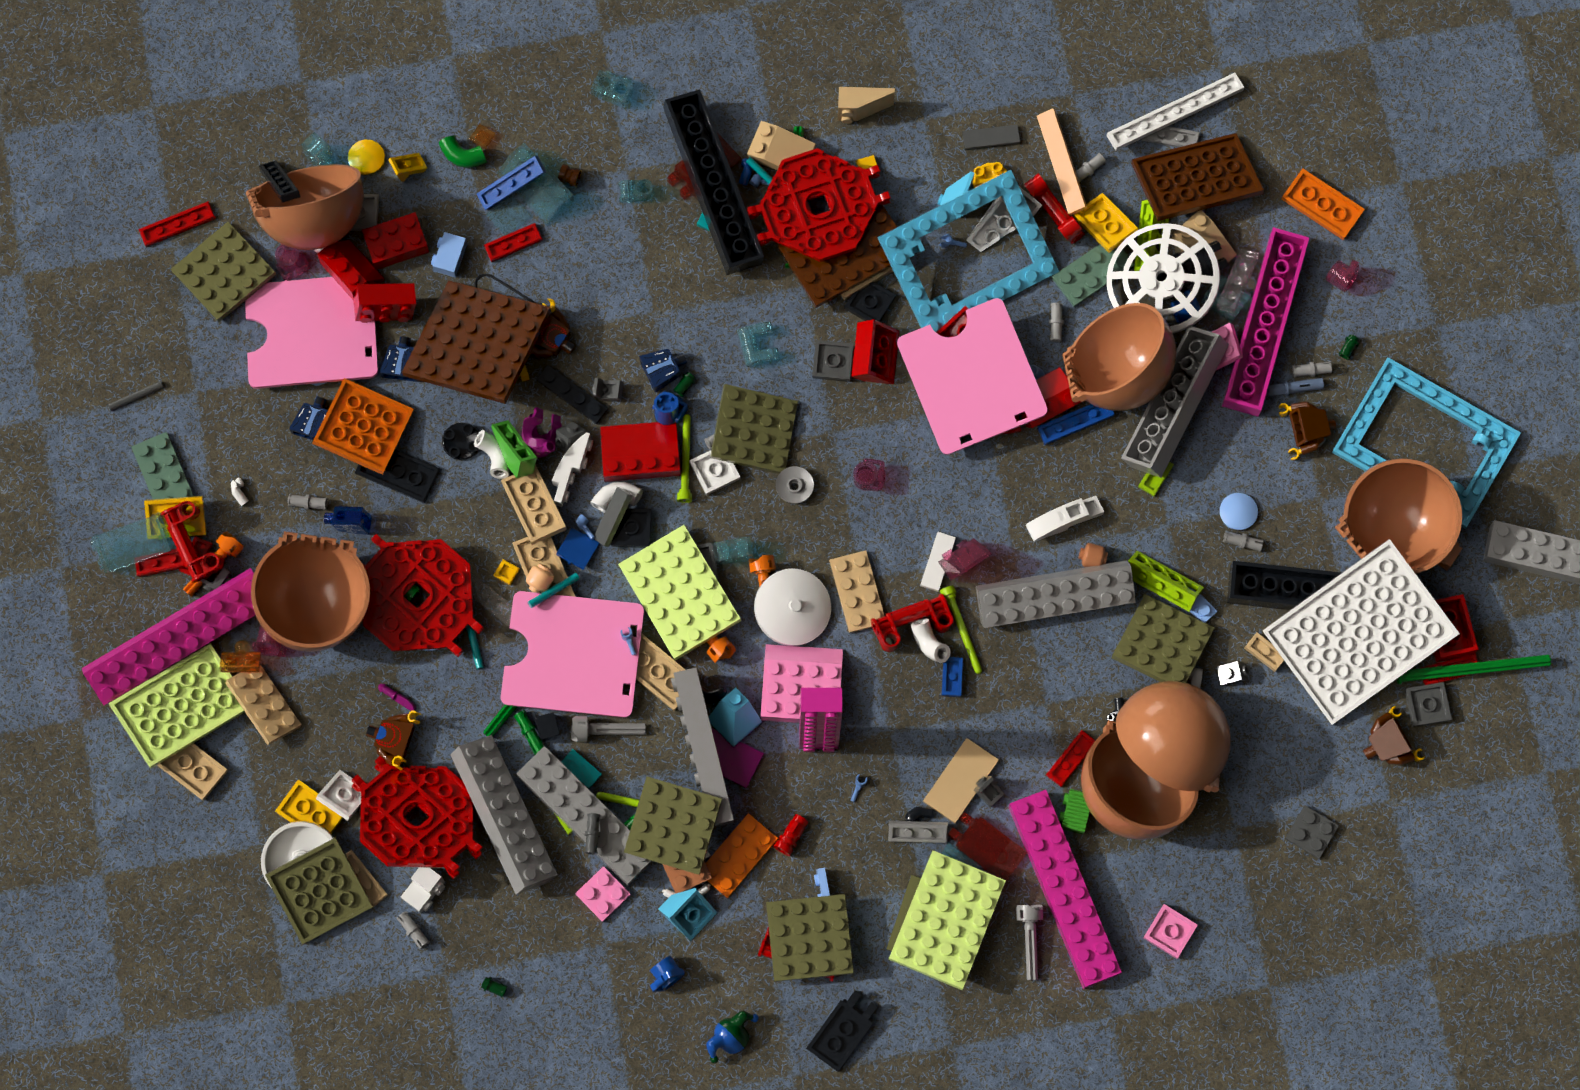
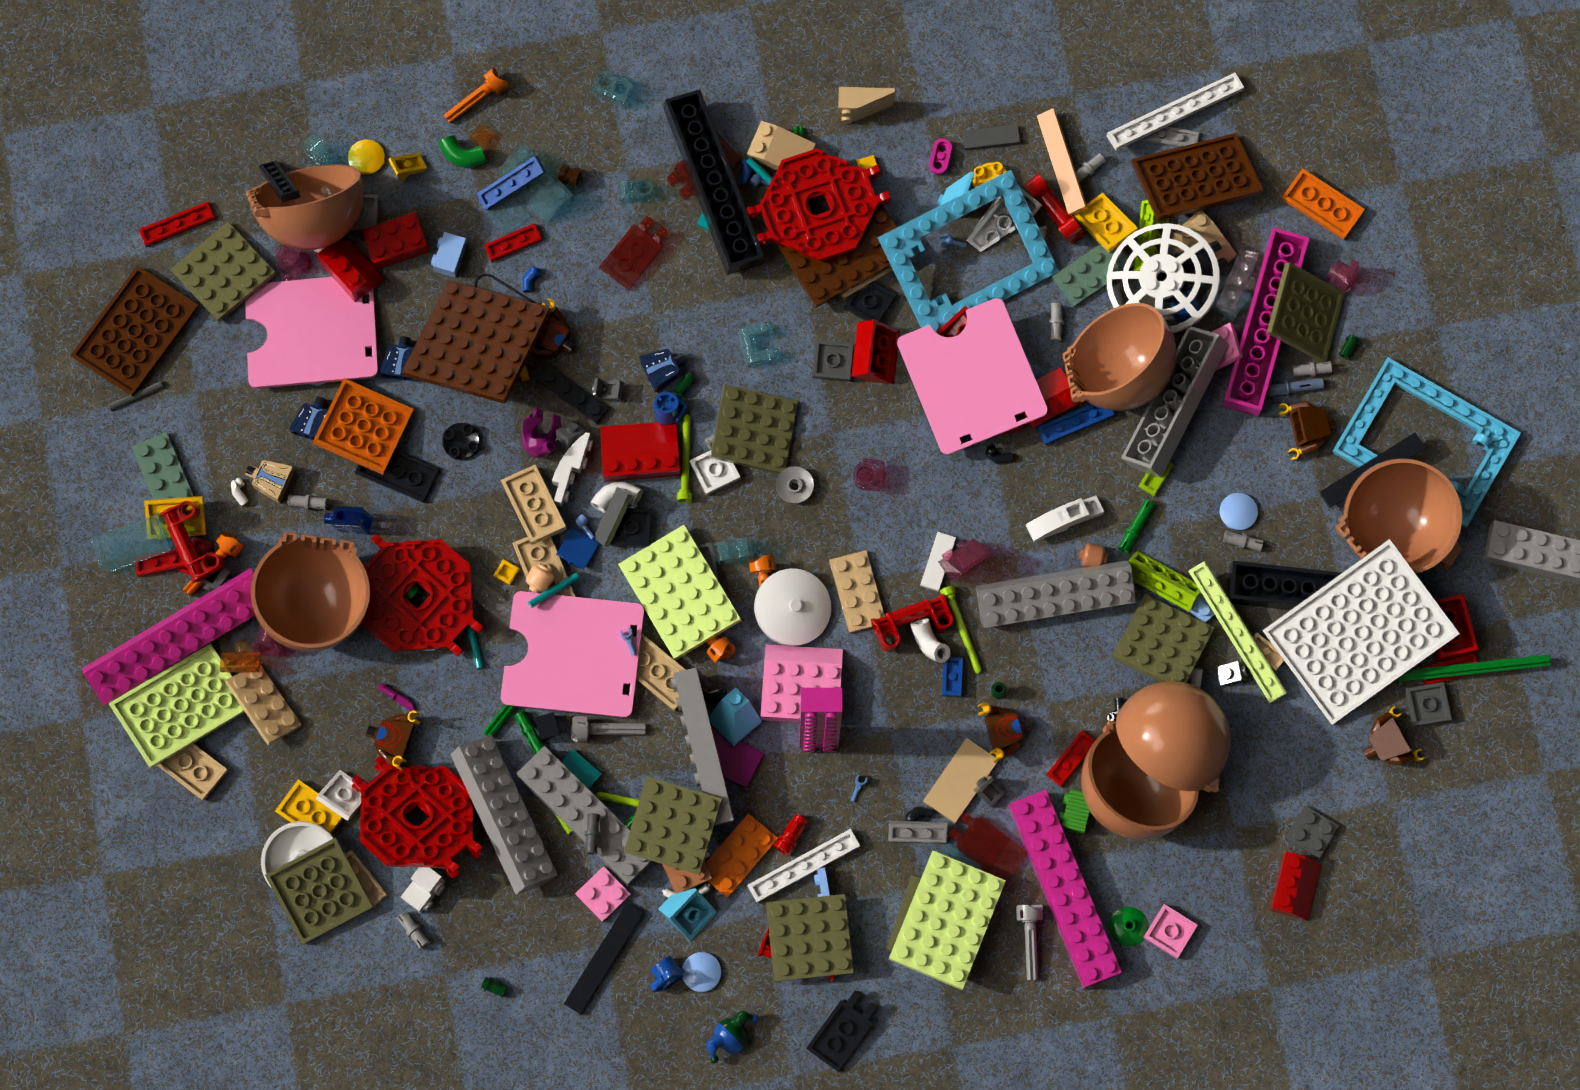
red brick [353,283,416,323] -> none
white cylinder [474,430,510,479] -> none
bright green slope [491,420,537,478] -> none
none -> reddish brown plate [70,266,199,396]
none -> tan torso [245,460,295,503]
none -> orange piece [444,67,510,123]
none -> blue arm [522,266,542,293]
none -> black tile [564,903,644,1015]
none -> clear red tile [599,216,669,291]
none -> light blue dish [682,952,721,992]
none -> white plate [747,829,860,903]
none -> dark pink plate [929,138,952,175]
none -> reddish brown torso [977,702,1032,763]
none -> black arm [985,445,1013,464]
none -> dark green pin [991,682,1007,699]
none -> green dish [1109,907,1148,946]
none -> green pin [1117,499,1155,554]
none -> yellowish green tile [1188,561,1287,703]
none -> olive plate [1267,263,1345,362]
none -> red slope [1269,851,1321,921]
none -> black tile [1319,432,1426,509]

